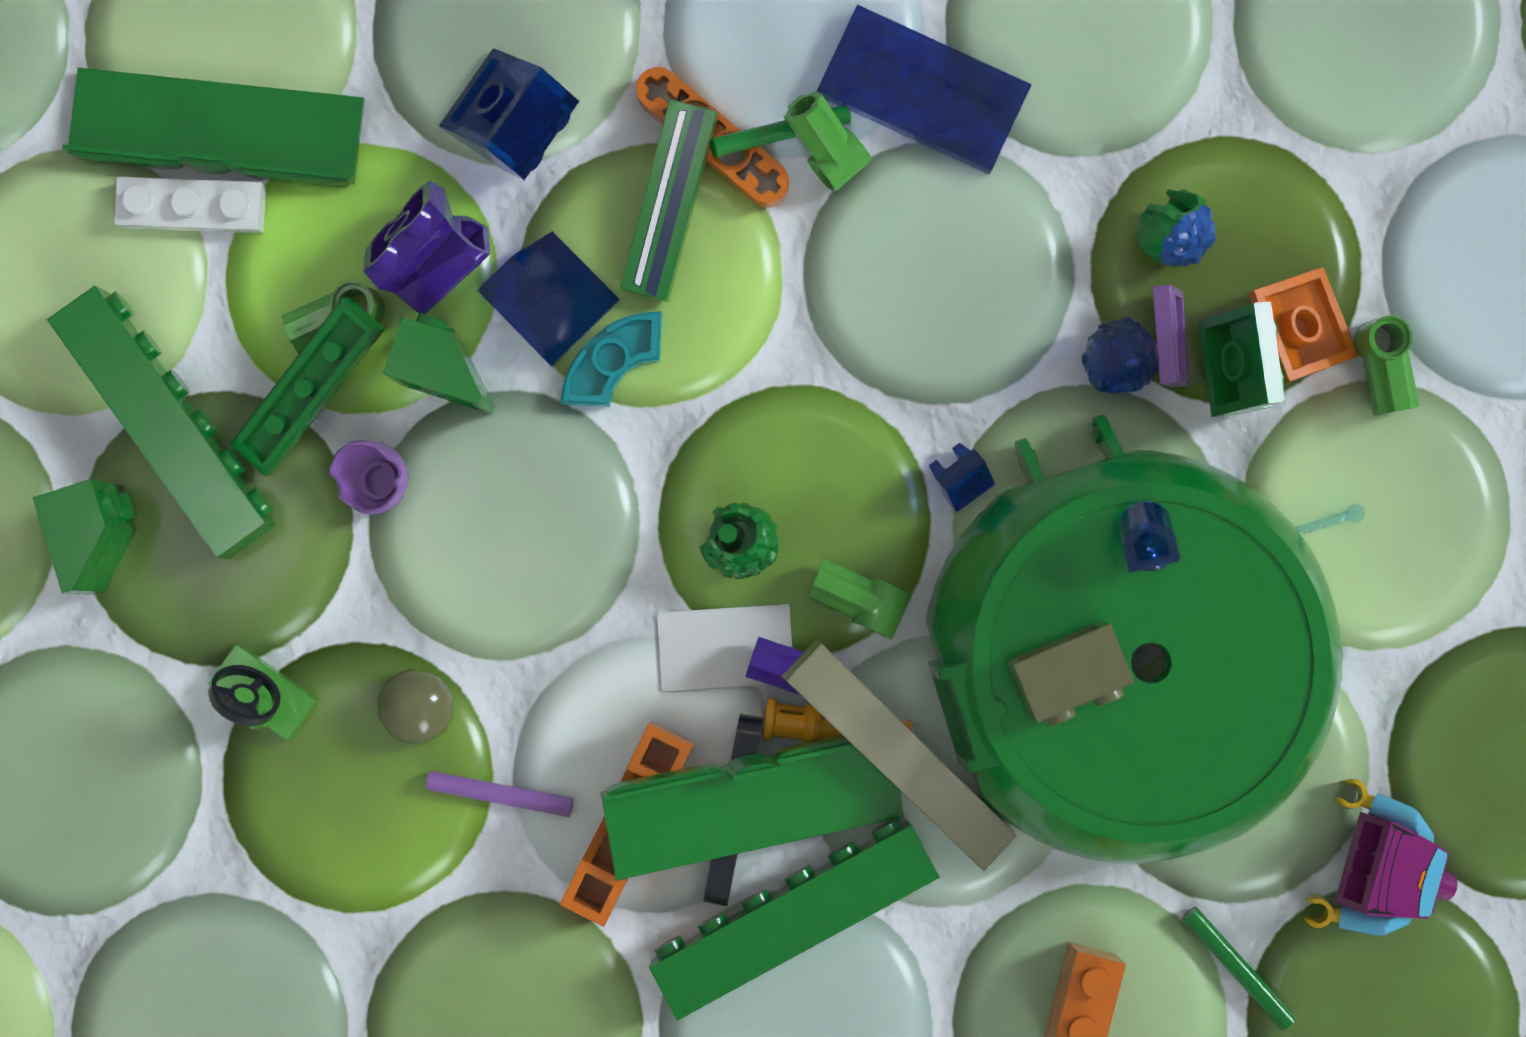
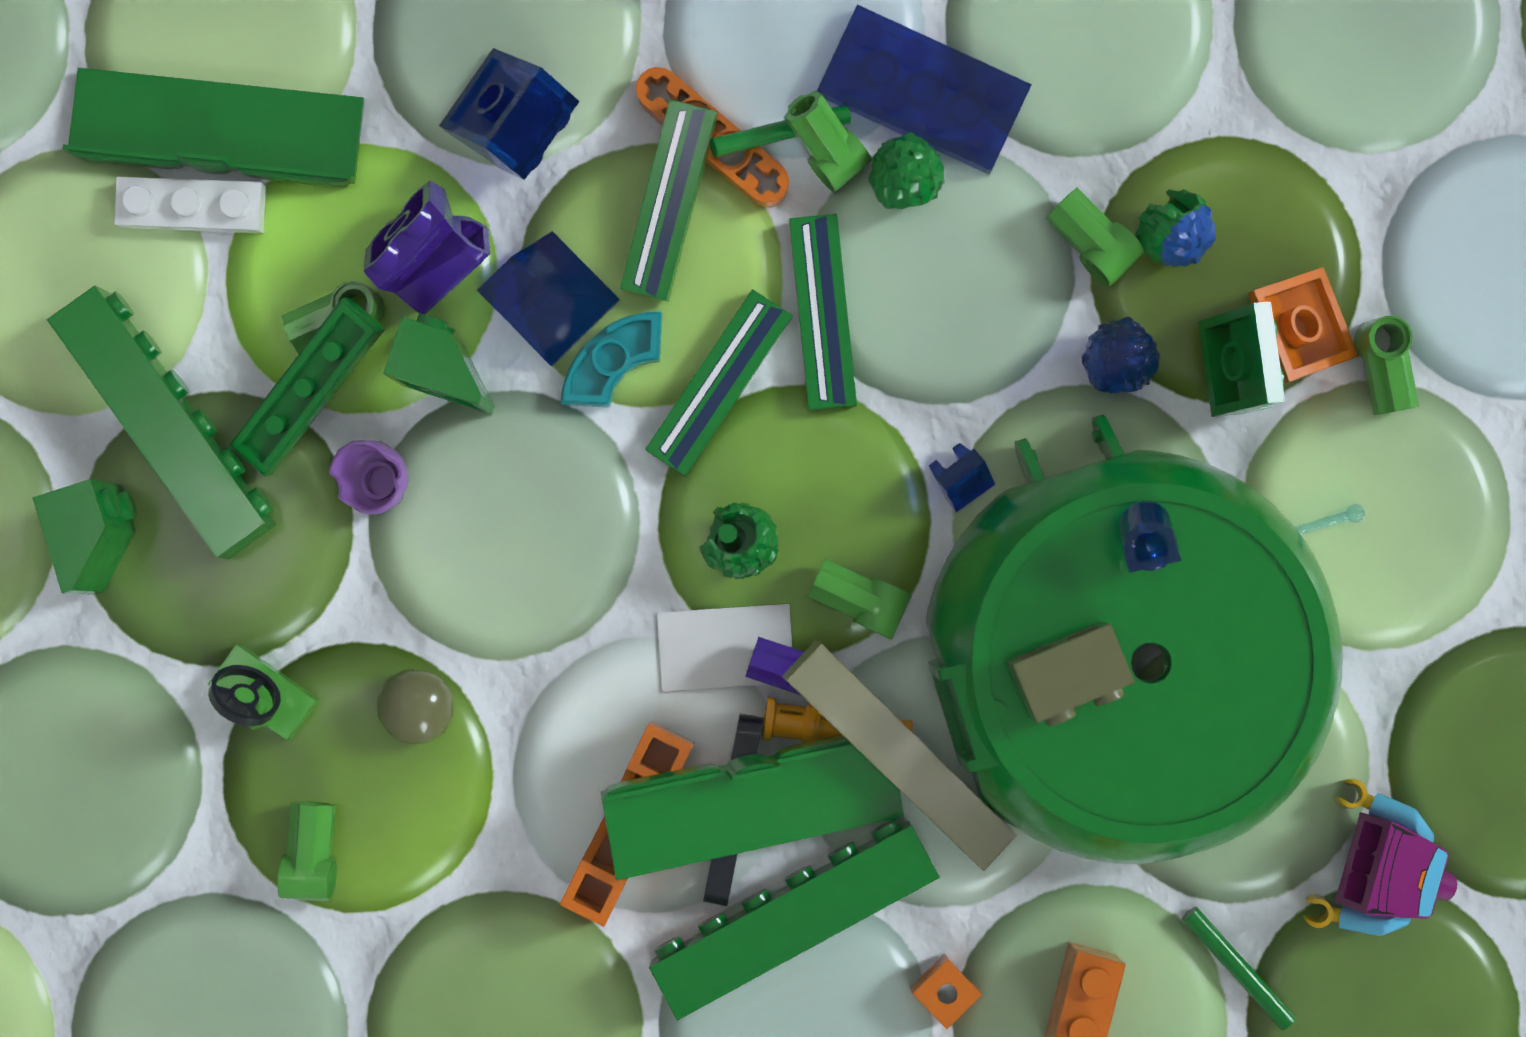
medium lavender piece [426,771,574,817] -> none
medium lavender tile [1153,284,1190,388] -> none
none -> bright green piece [277,801,337,902]
none -> tile [645,289,793,477]
none -> tile [789,213,857,411]
none -> green piece [868,132,945,209]
none -> orange piece [910,953,982,1029]
none -> bright green piece [1045,187,1144,287]

